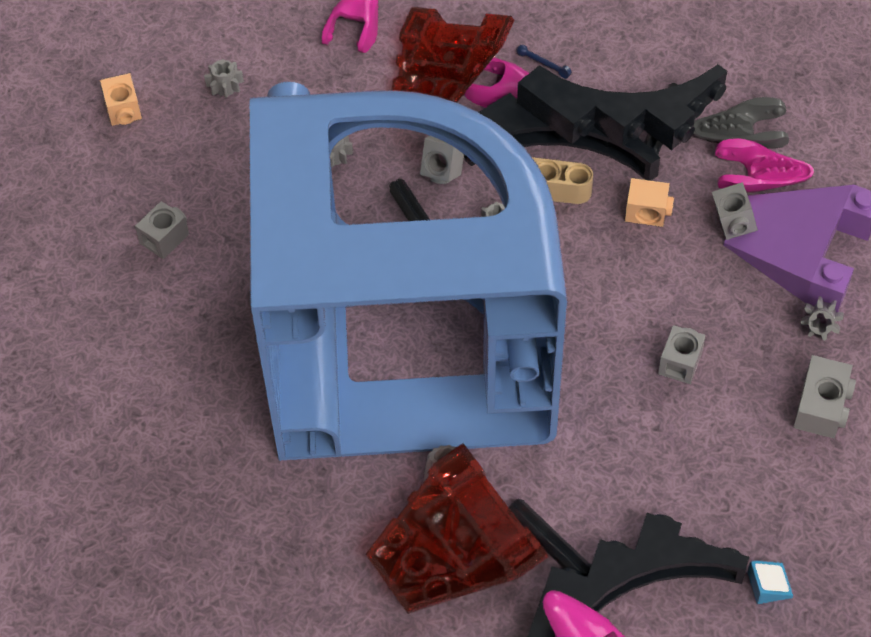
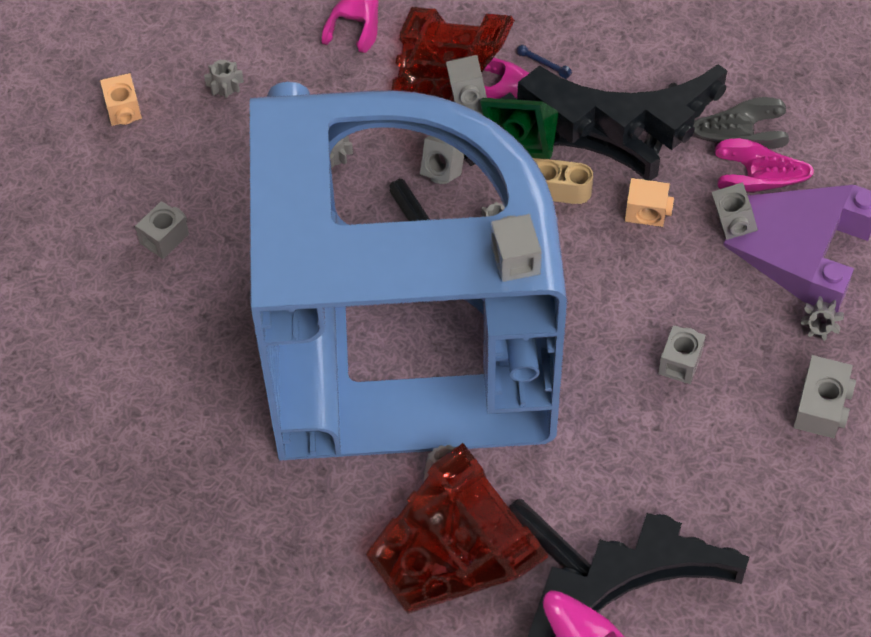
slope [747,561,793,604] -> none
none -> light grey brick [446,55,487,115]
none -> dark green slope [480,98,558,159]
none -> light grey brick [491,214,542,282]

